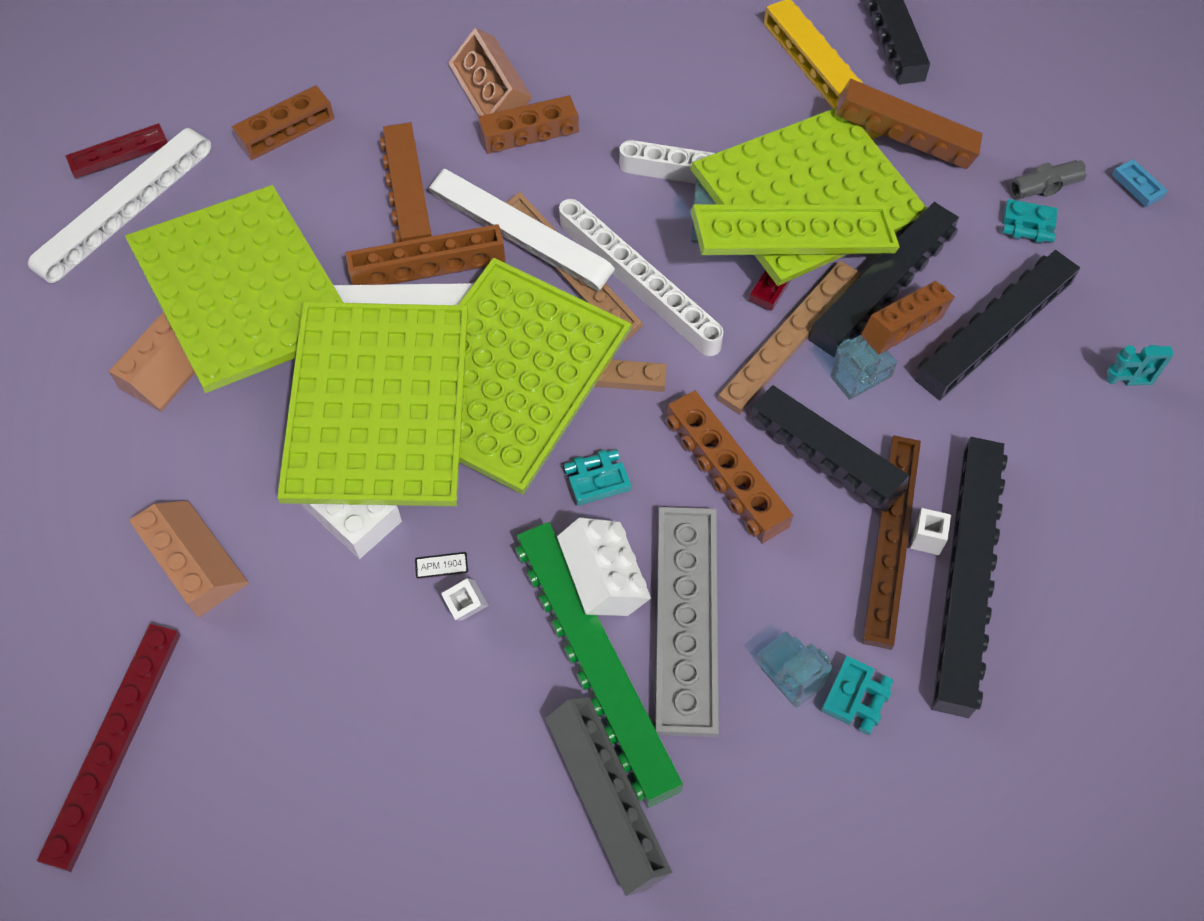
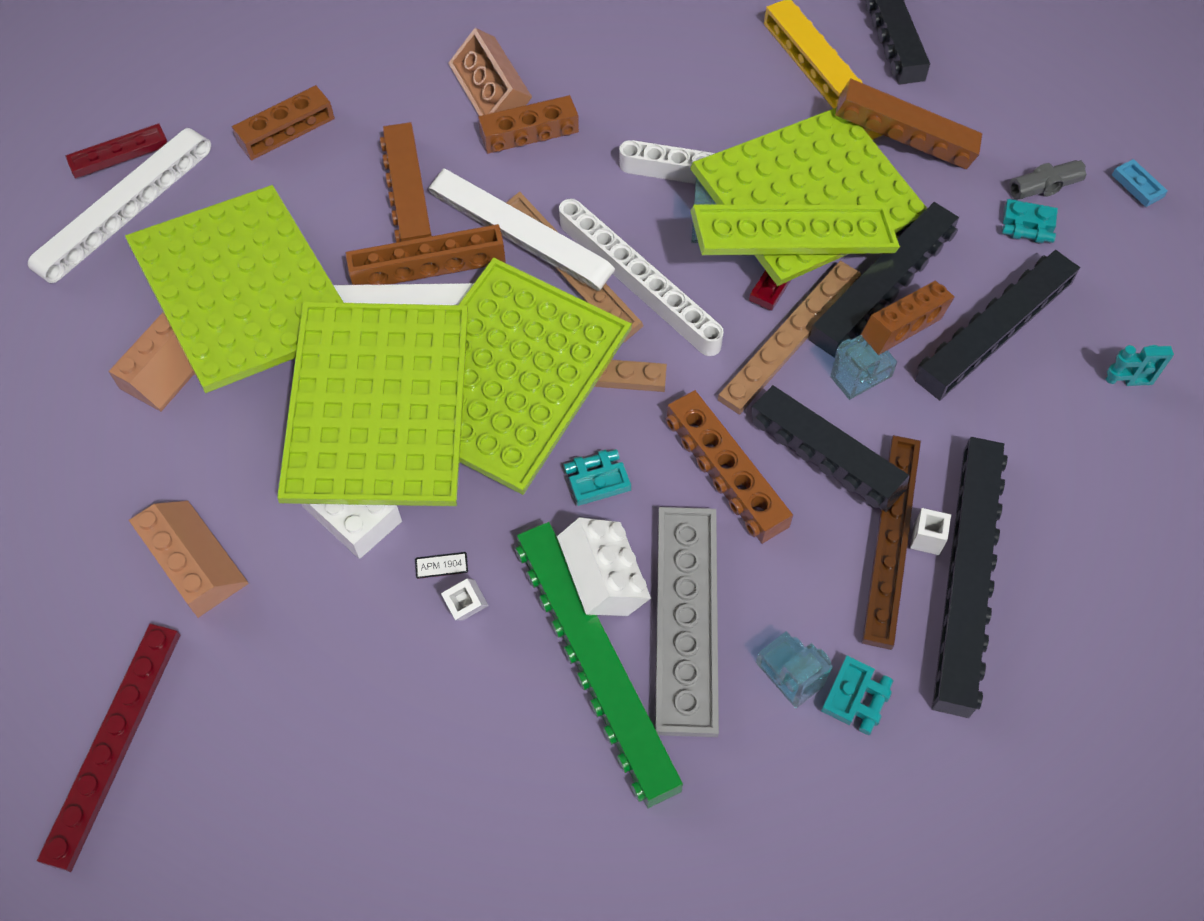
dark grey brick [545,697,673,896] -> none

